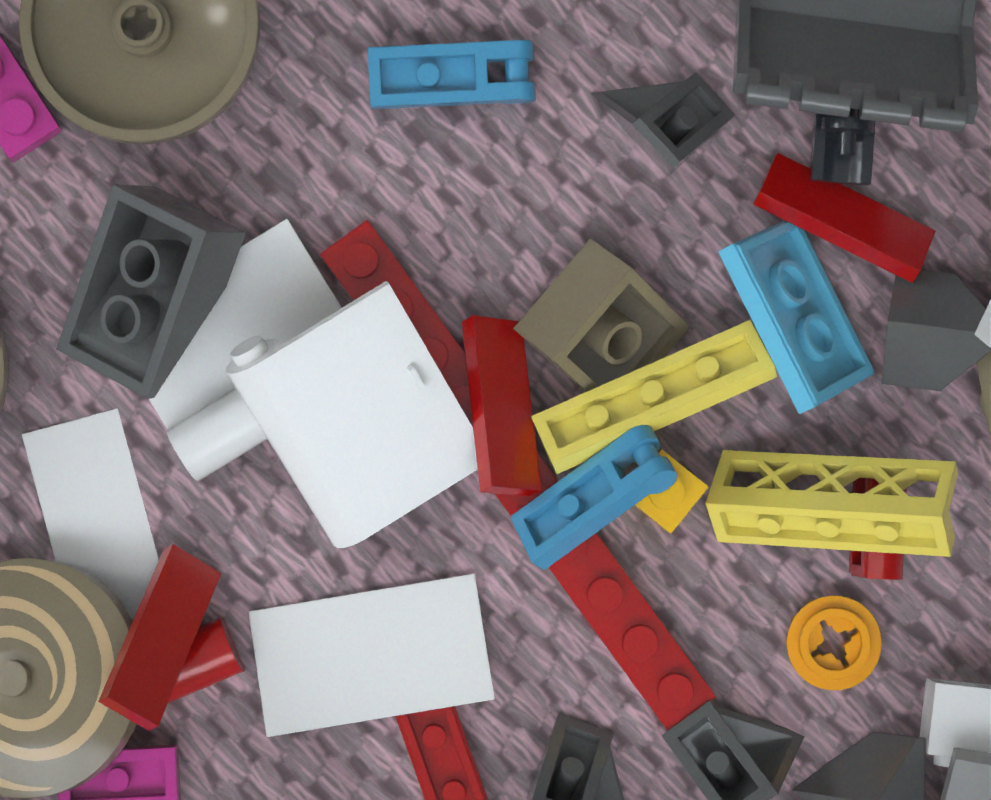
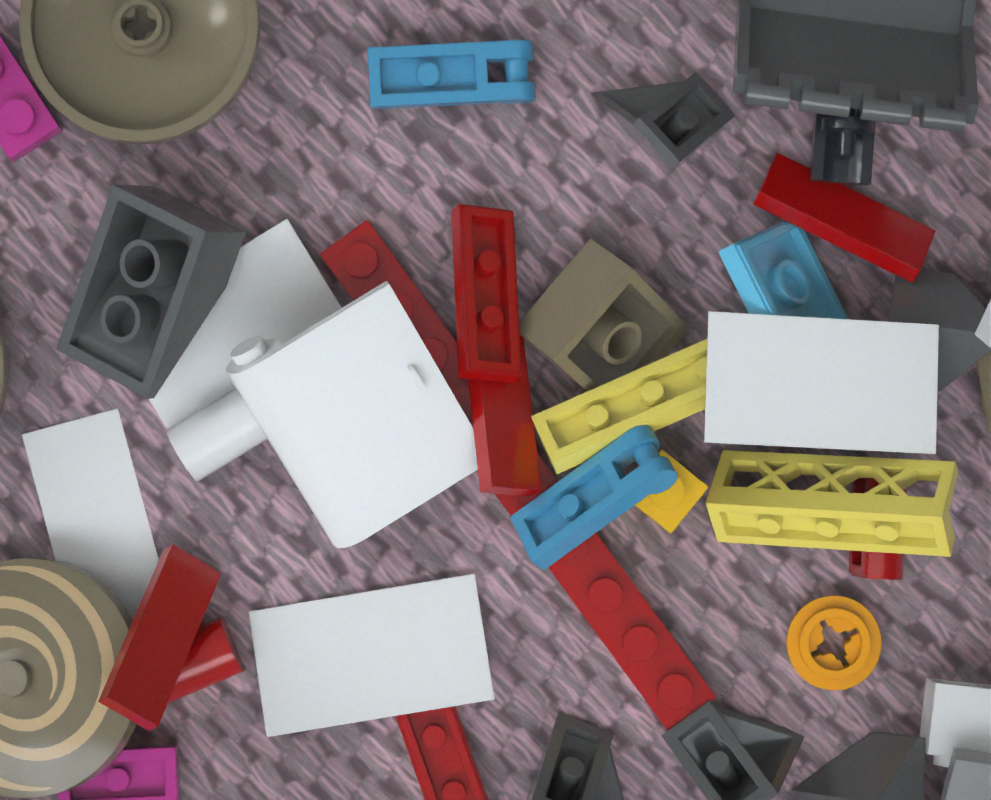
none -> red tile [451,204,522,383]
none -> white sticker [704,311,939,454]

